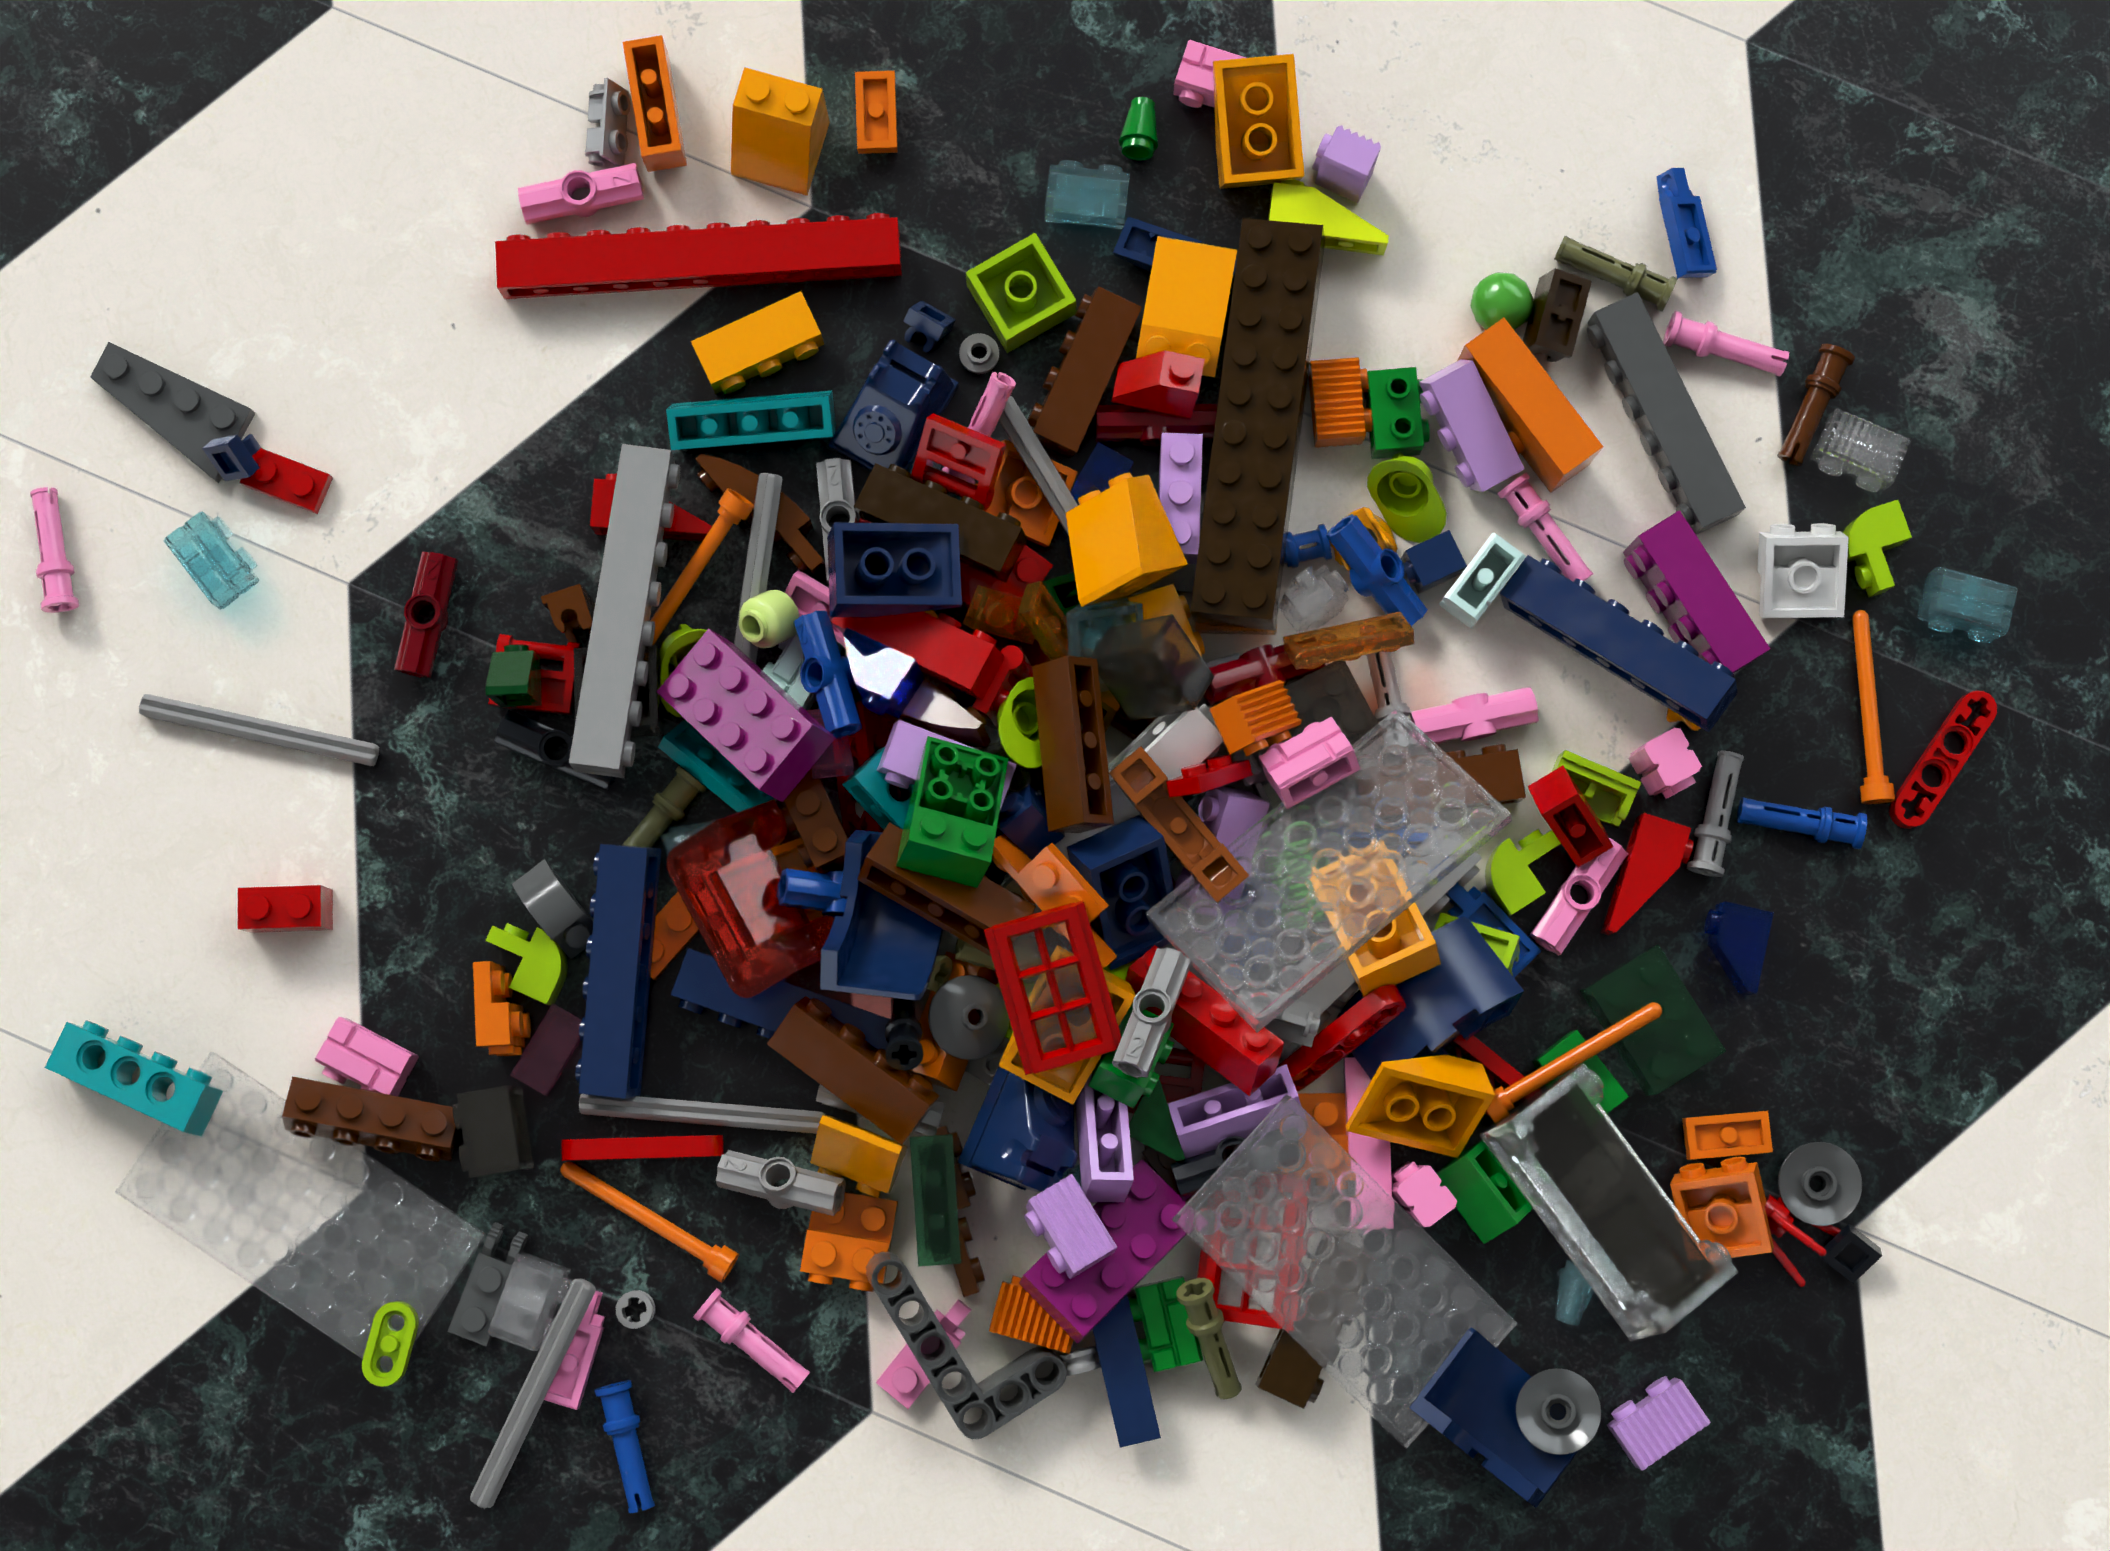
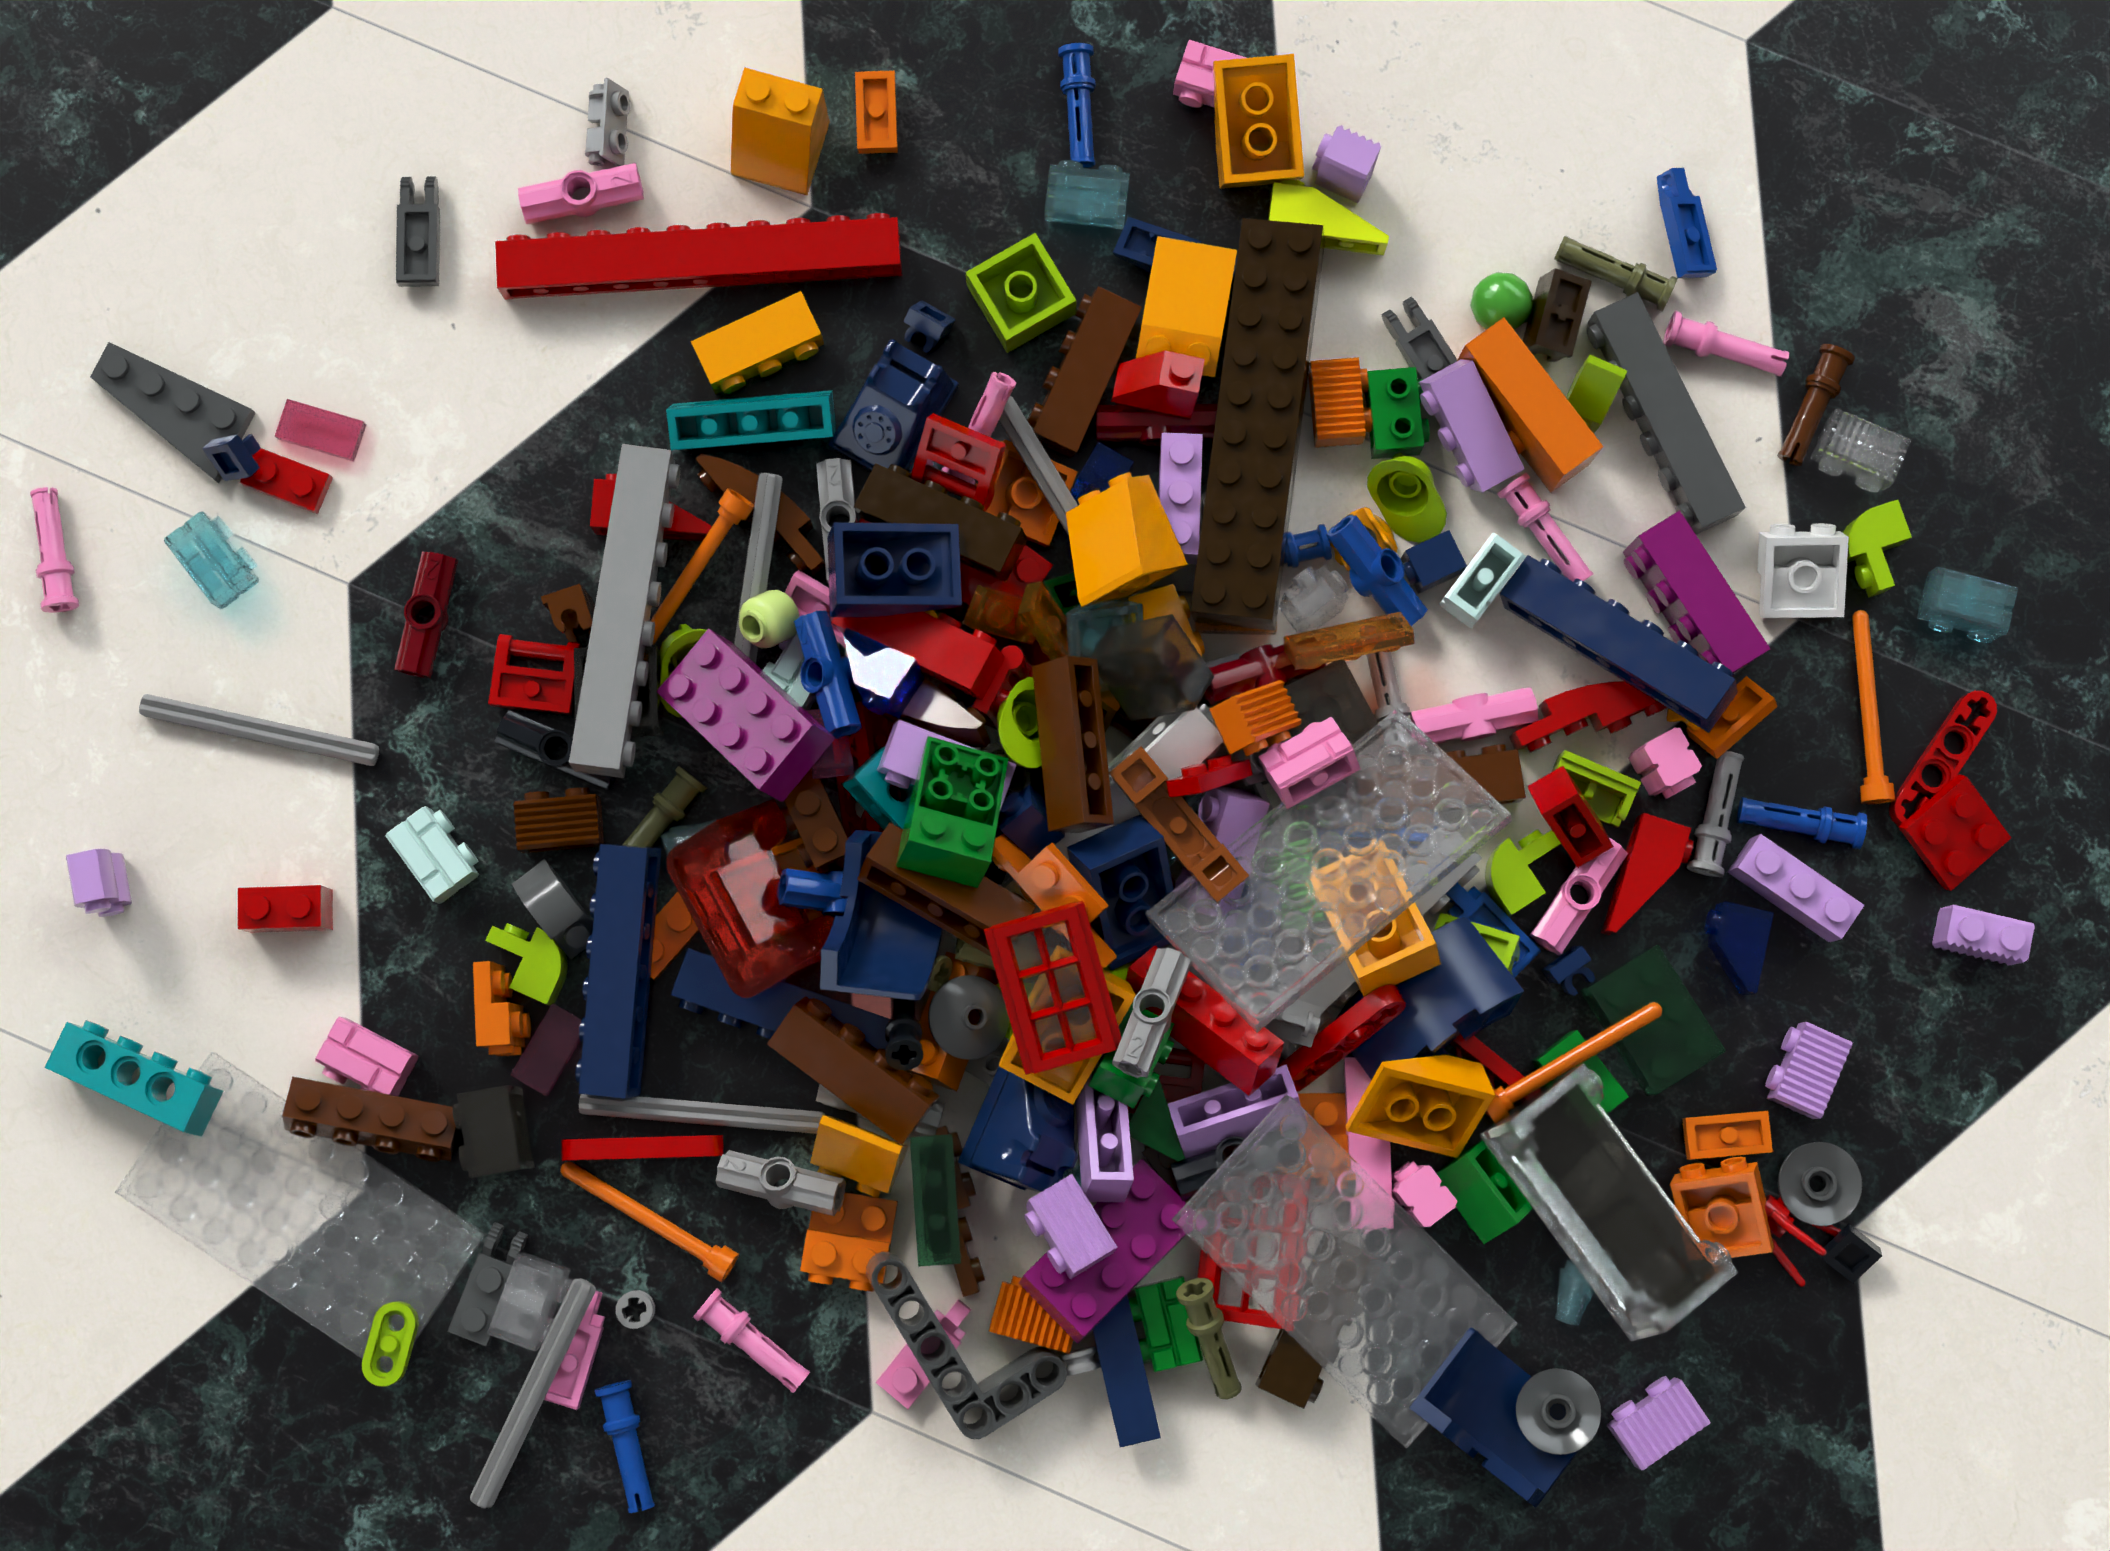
dark green slope [486,644,542,707] -> none
orange brick [623,35,687,172] -> none
teal plate [658,720,777,824] -> none
light grey plate [959,333,999,374] -> none
green cone [1119,97,1158,160] -> none
none -> lavender brick [66,849,132,917]
none -> clear pink tile [275,399,367,462]
none -> light aqua brick [385,806,479,904]
none -> dark grey hinge [396,176,440,287]
none -> reddish brown brick [513,788,604,854]
none -> blue pin [1058,43,1096,169]
none -> dark grey hinge [1381,297,1457,380]
none -> red slope [1509,681,1667,753]
none -> dark blue tile [1541,946,1595,996]
none -> lime slope [1566,355,1628,433]
none -> orange plate [1686,676,1777,759]
none -> lavender brick [1727,834,1864,942]
none -> lavender brick [1765,1022,1853,1119]
none -> red plate [1898,774,2011,891]
none -> lavender brick [1932,905,2035,966]

